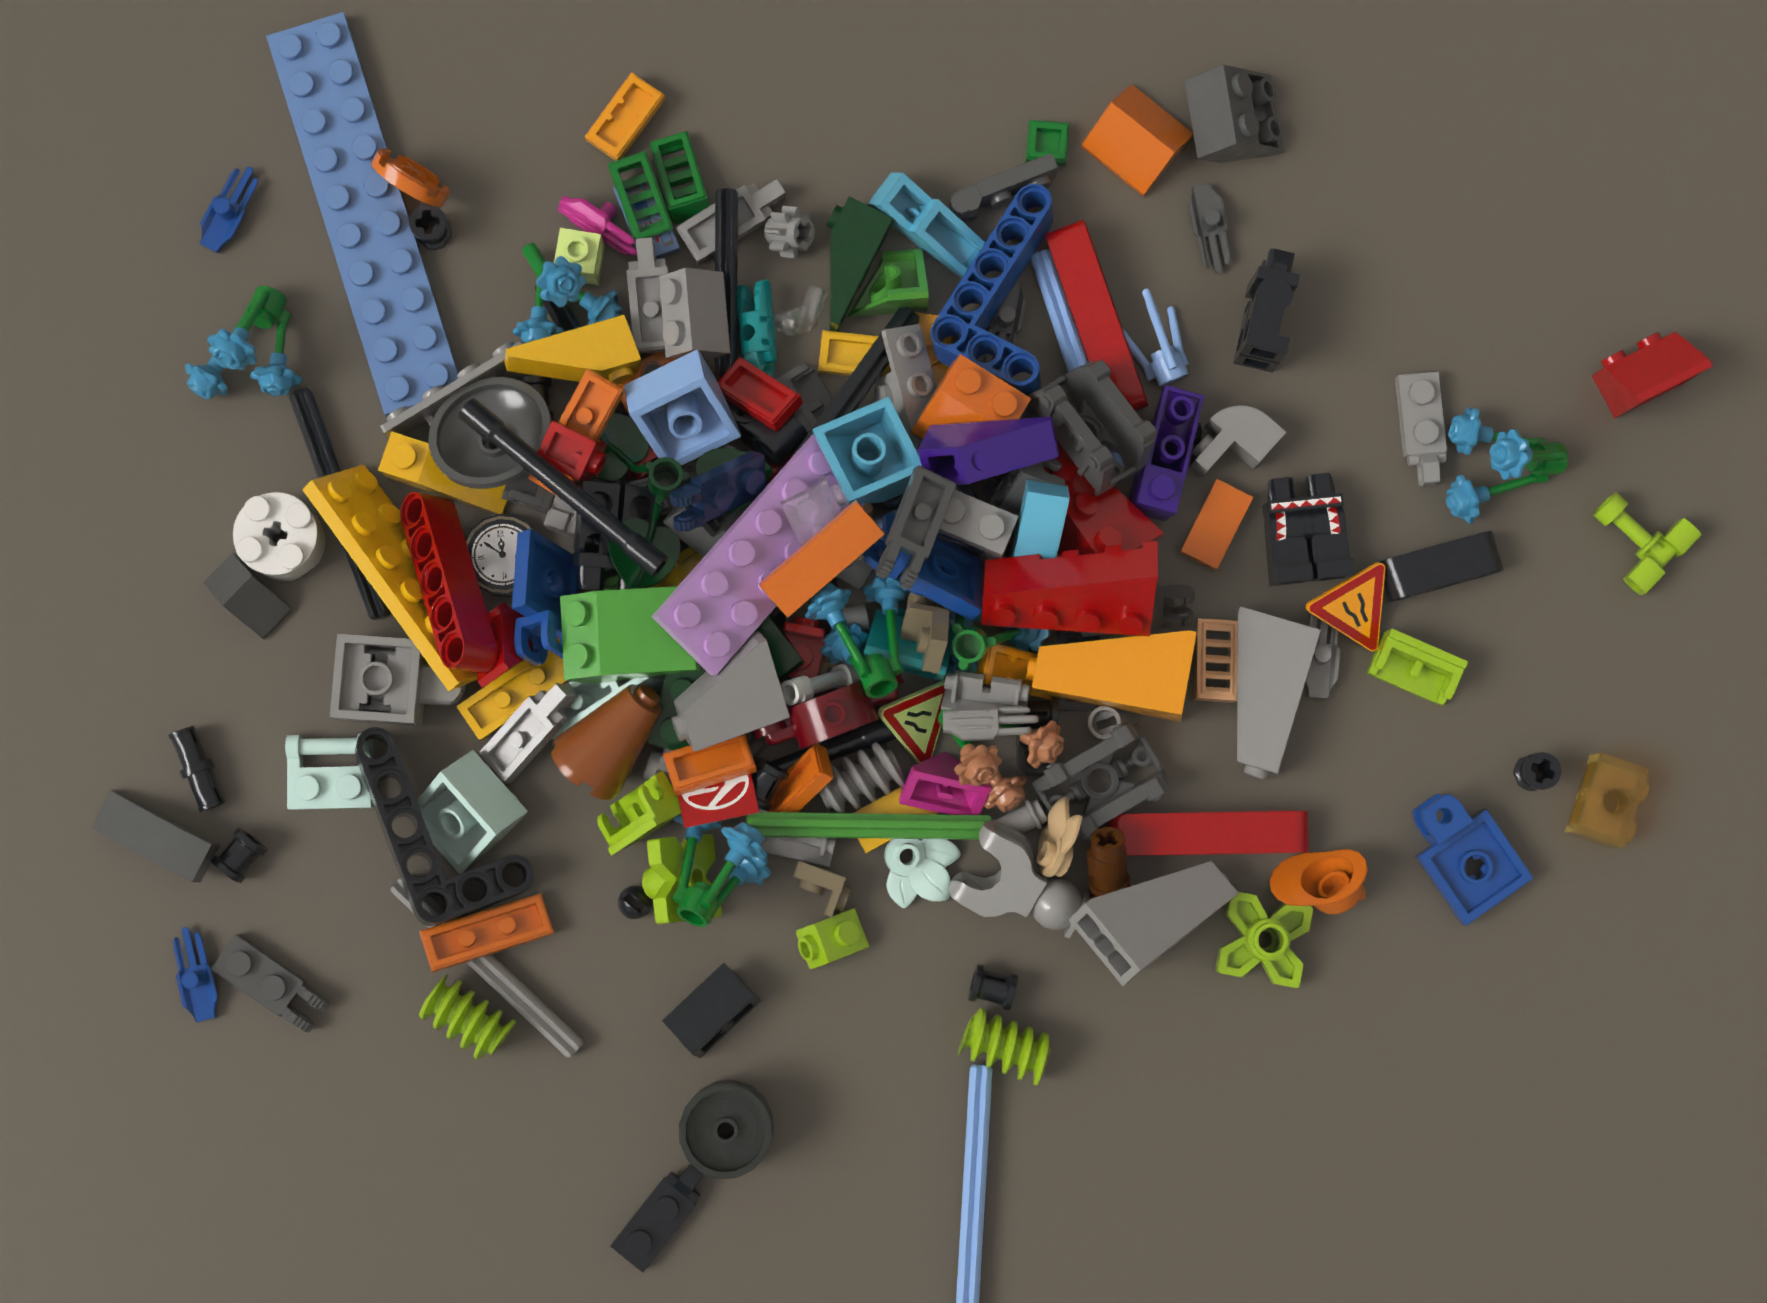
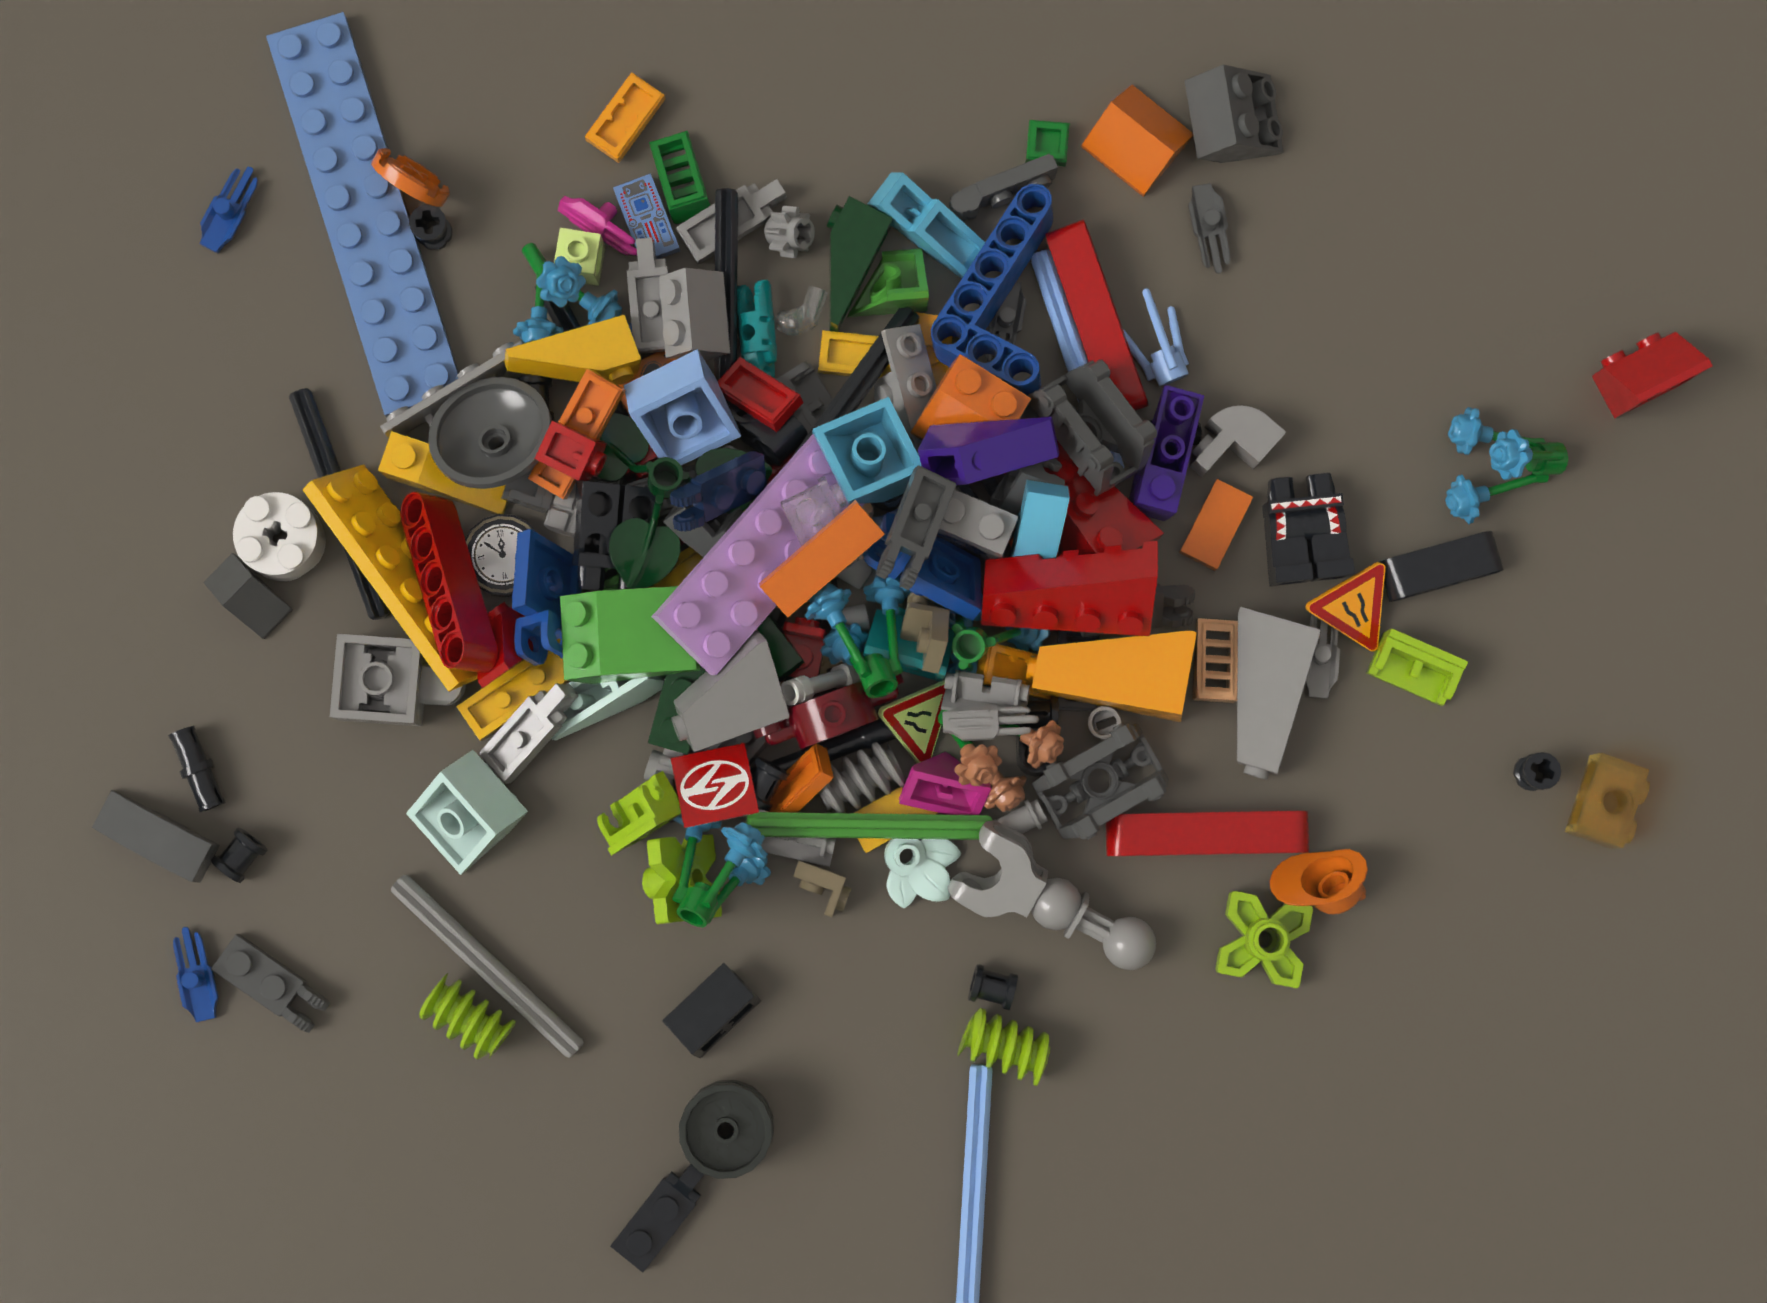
dark azure plant [185,286,303,400] -> none
light aqua plate [285,733,374,810] -> none
black beam [355,727,534,926] -> none
orange tile [419,893,554,973] -> none
black piece [458,398,669,577] -> none
dark orange cone [551,684,662,800] -> none
green slope [607,150,674,243] -> none
black hinge [618,886,652,919] -> none
orange tile [663,734,757,796] -> none
lime bracket [796,908,870,969] -> none
tan plate [1037,797,1083,878] -> none
light grey slope [1069,861,1239,986] -> none
reddish brown axle [1086,827,1131,899] -> none
black hips [1233,249,1300,373] -> none
light grey hinge [1395,372,1447,487] -> none
blue plate [1412,794,1533,925] -> none
lime bar [1593,492,1702,595] -> none

